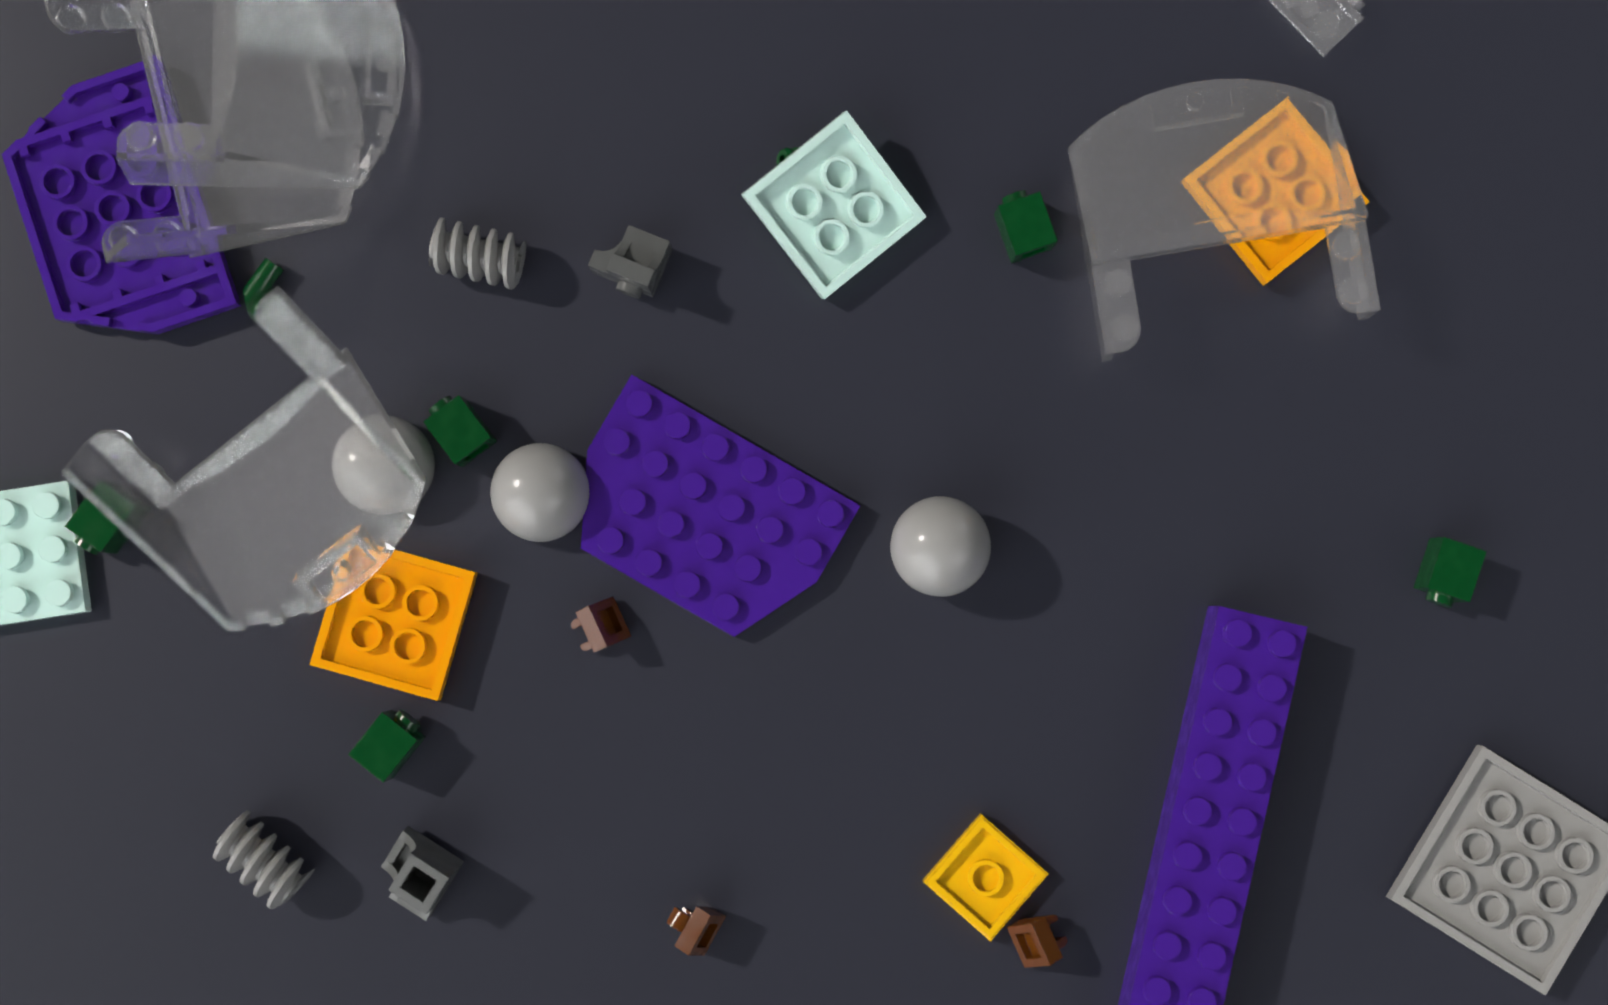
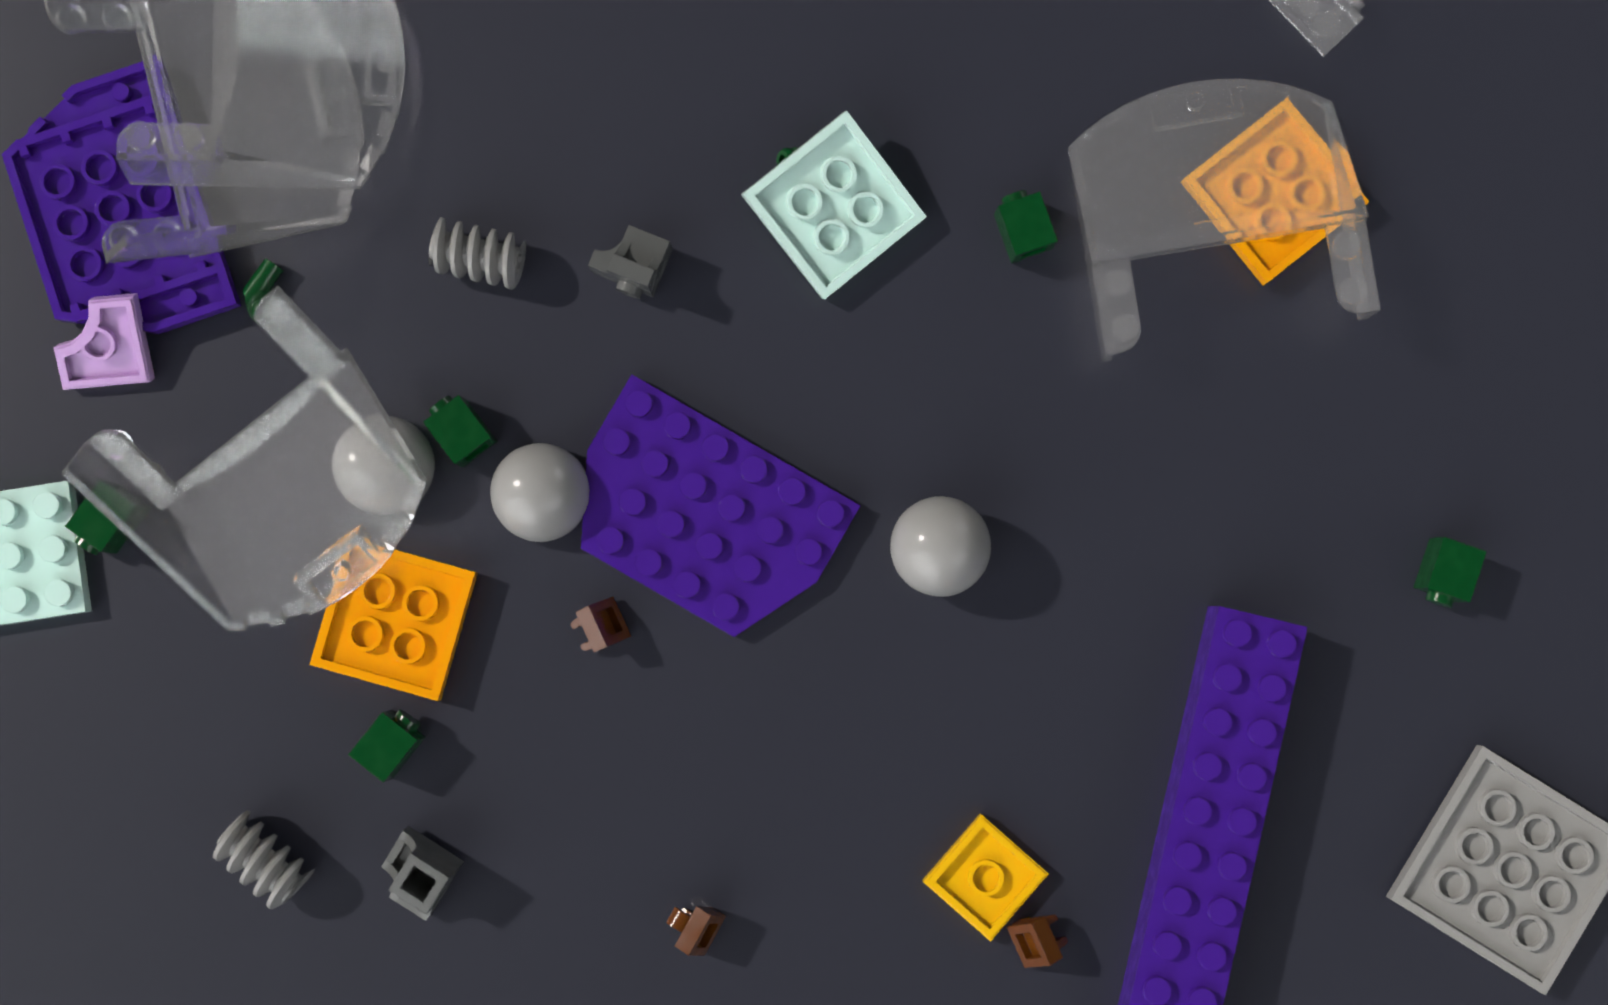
none -> lavender tile [54,293,155,390]

